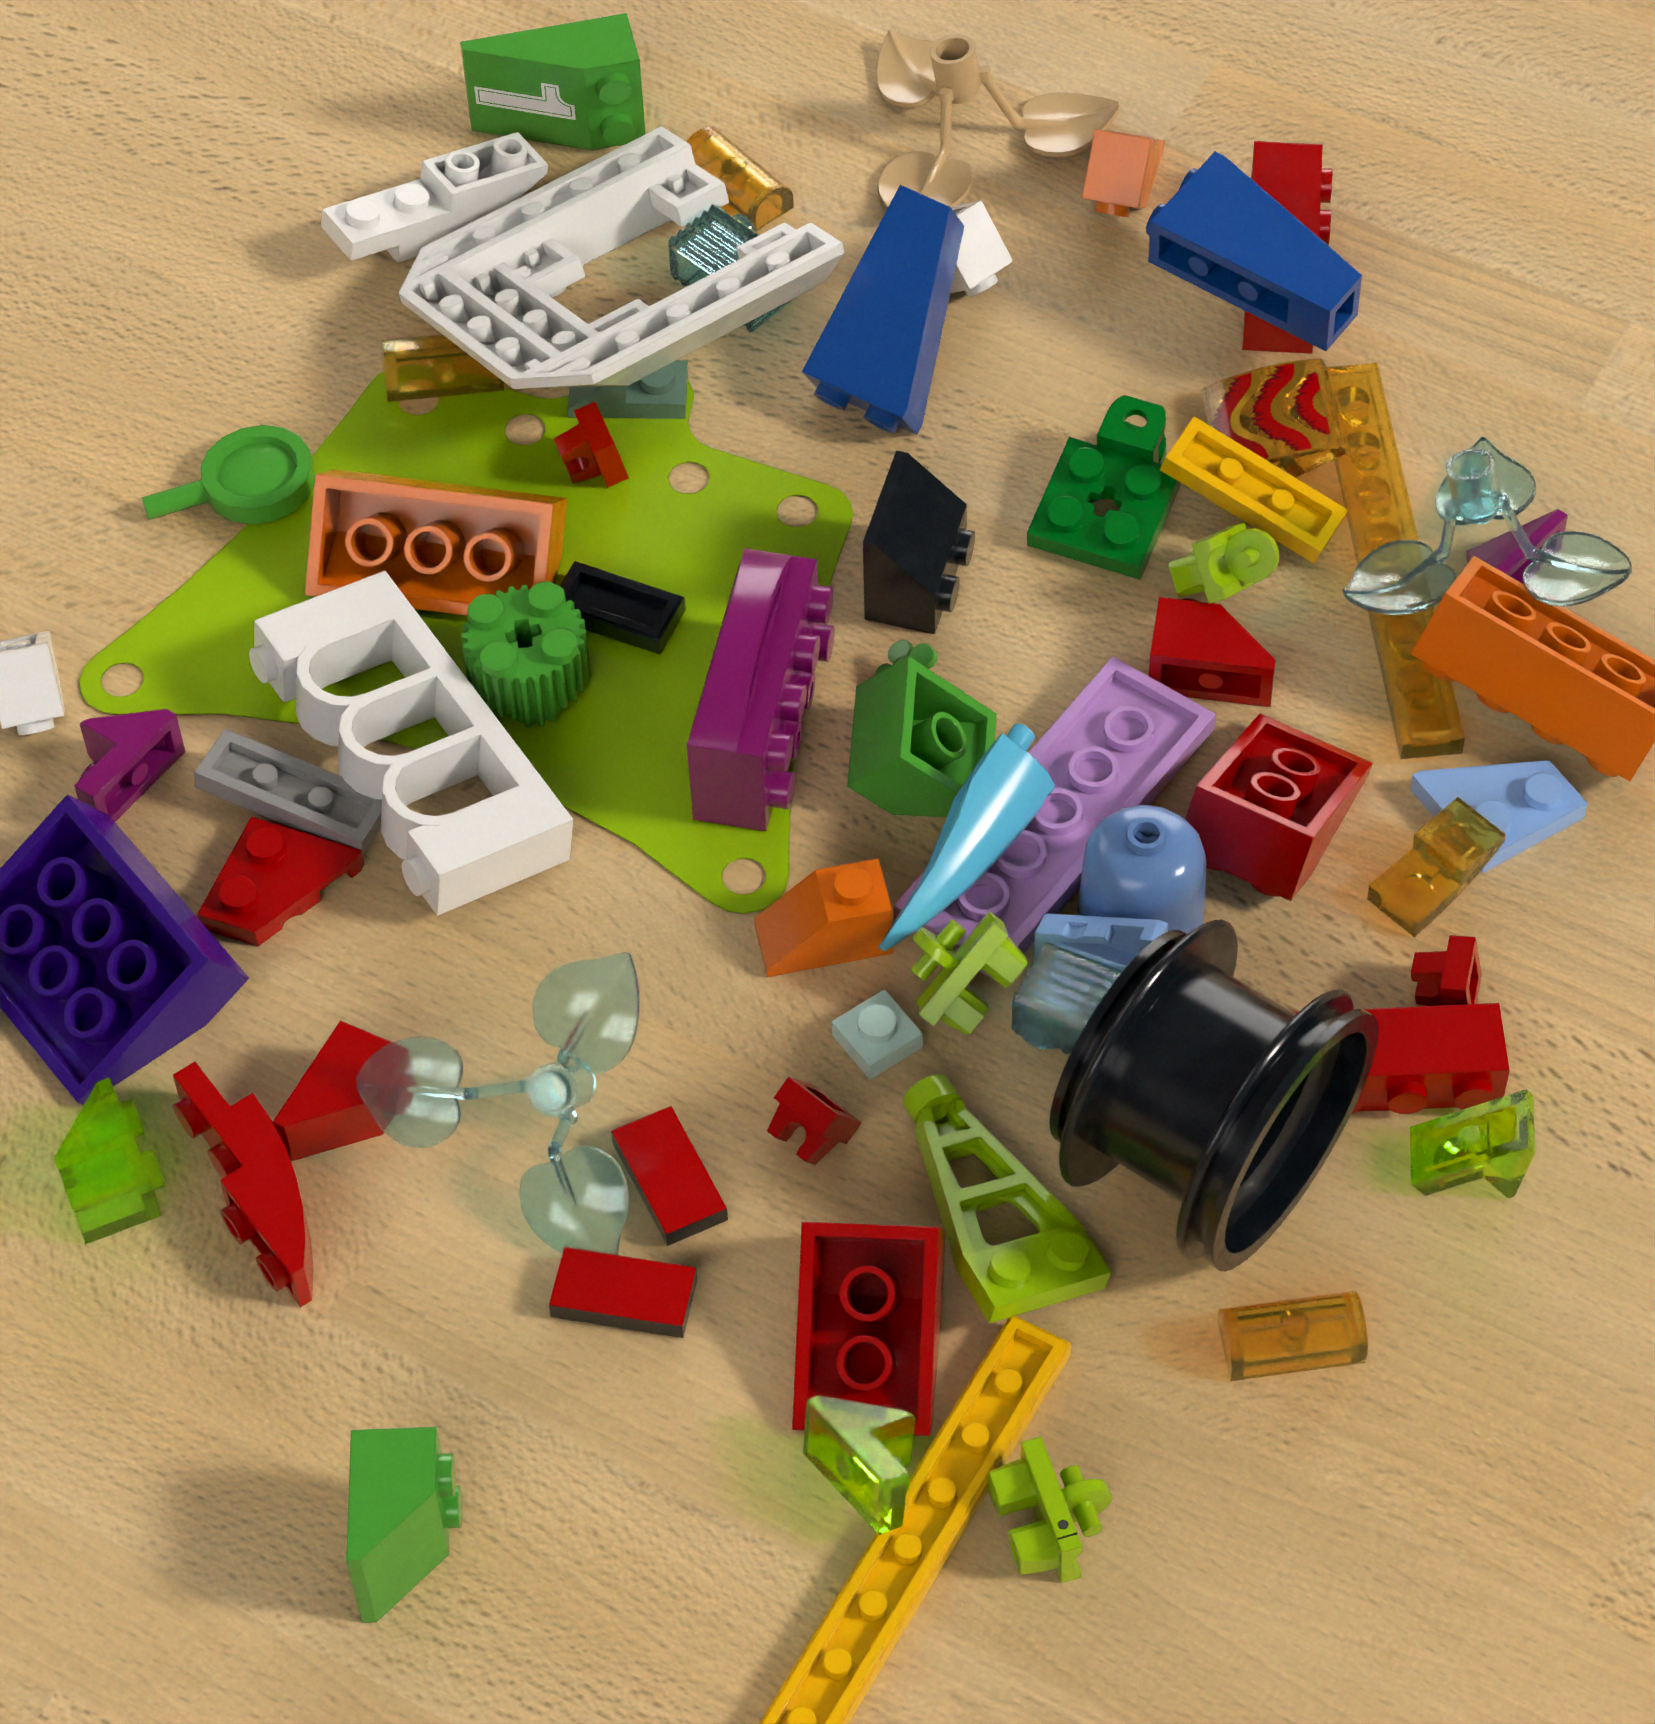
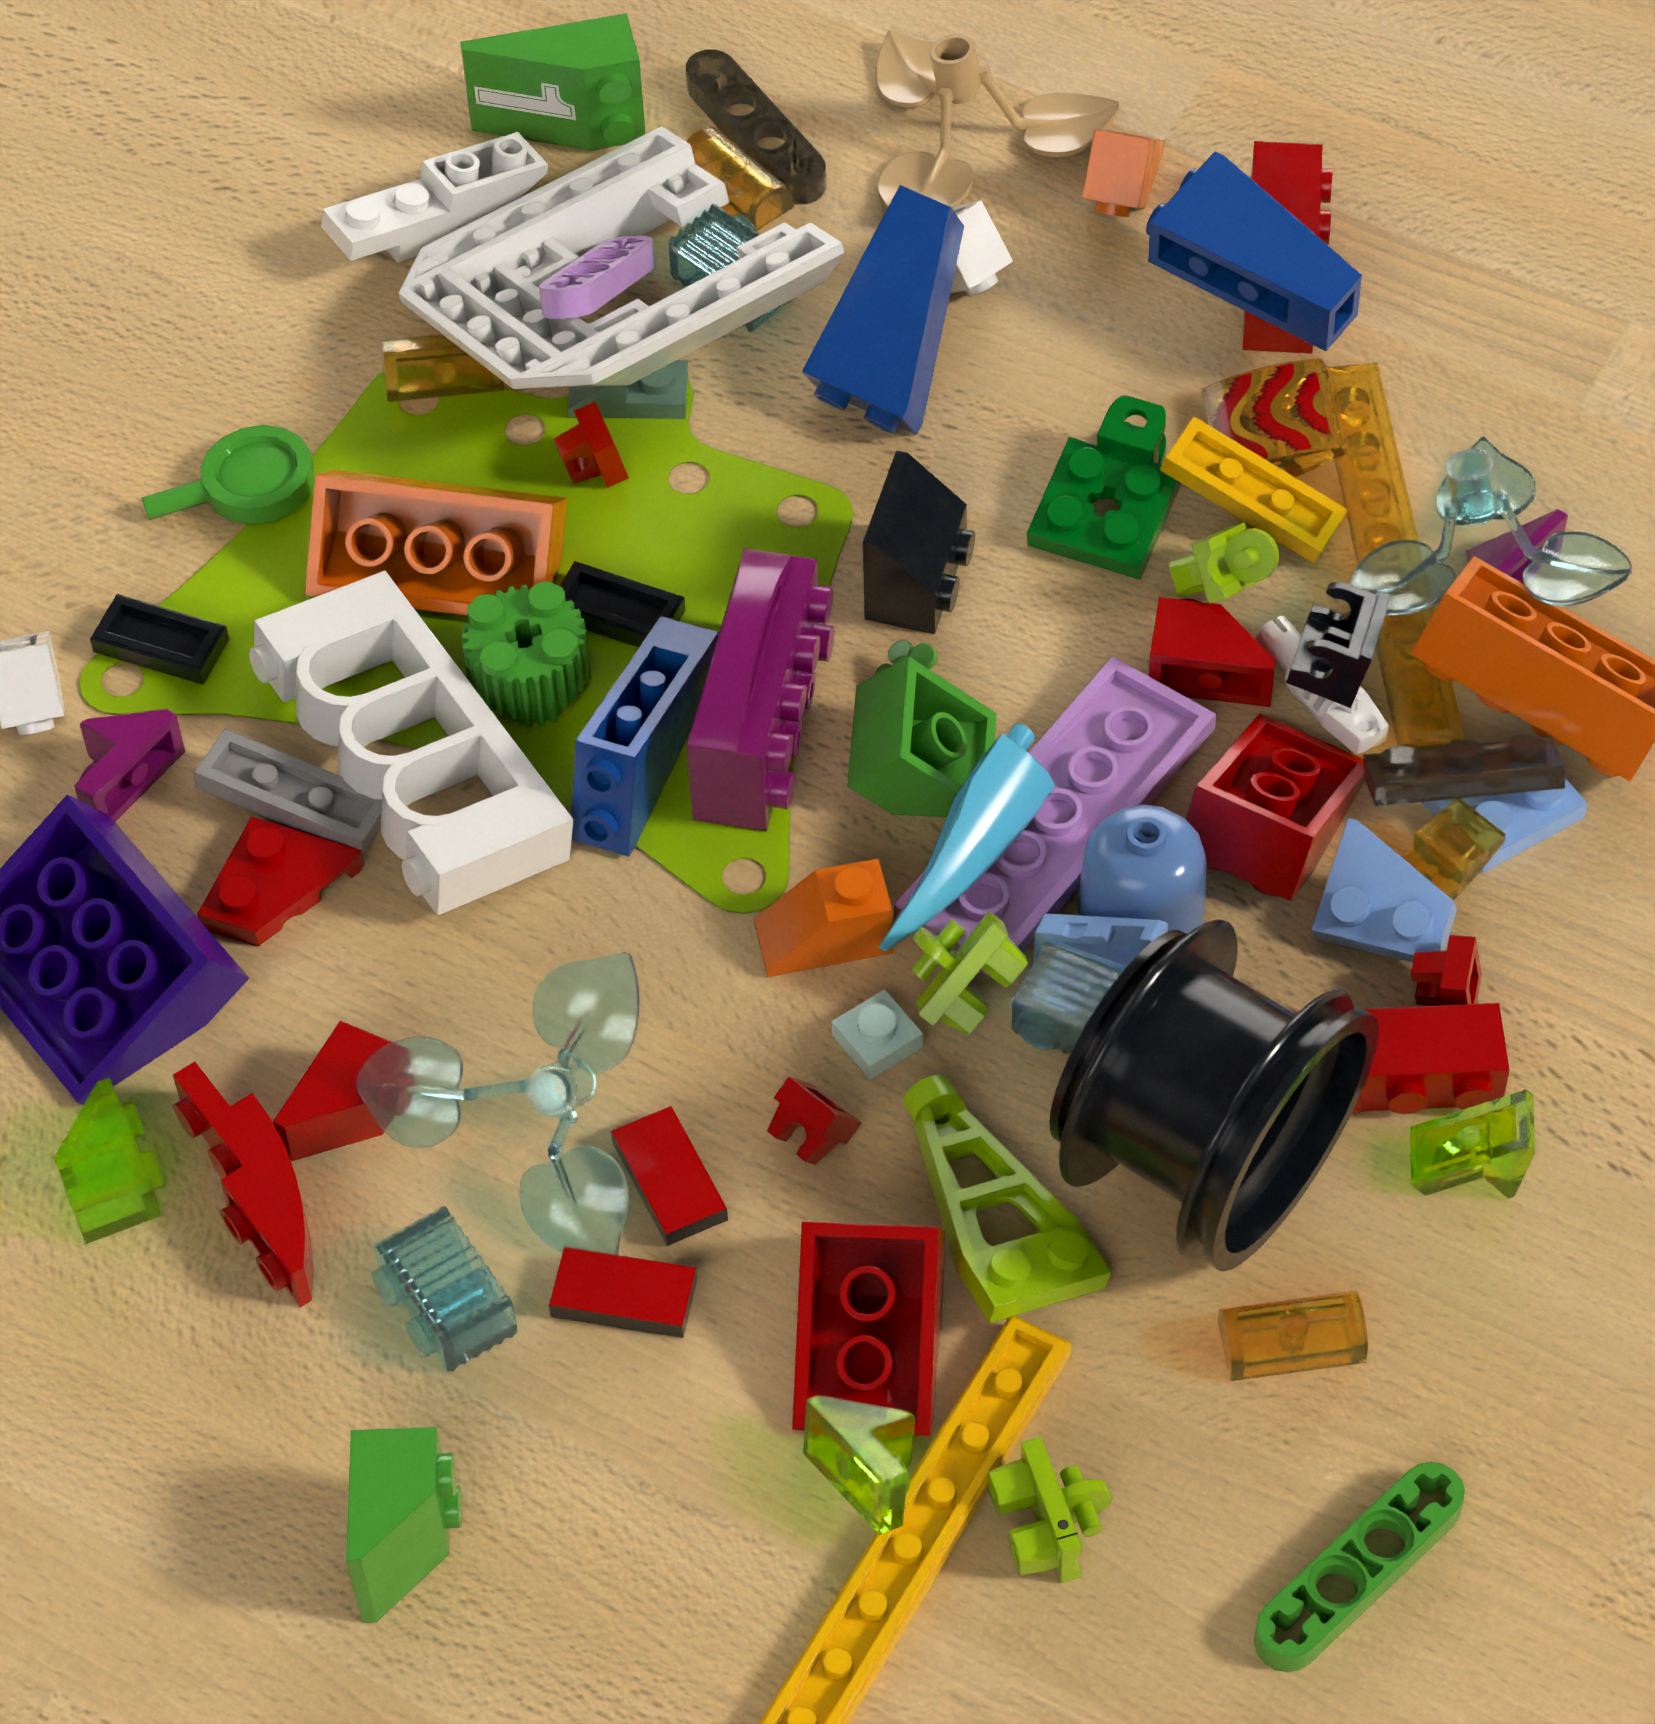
none -> black tile [90,594,229,685]
none -> clear light blue brick [371,1206,518,1372]
none -> lavender beam [539,235,655,319]
none -> blue slope [572,616,718,857]
none -> clear smoke beam [686,49,826,204]
none -> bright green beam [1254,1462,1465,1672]
none -> white hinge [1256,616,1389,755]
none -> black hinge [1286,582,1392,708]
none -> light blue wing [1311,818,1457,963]
none -> clear smoke plate [1363,734,1565,806]

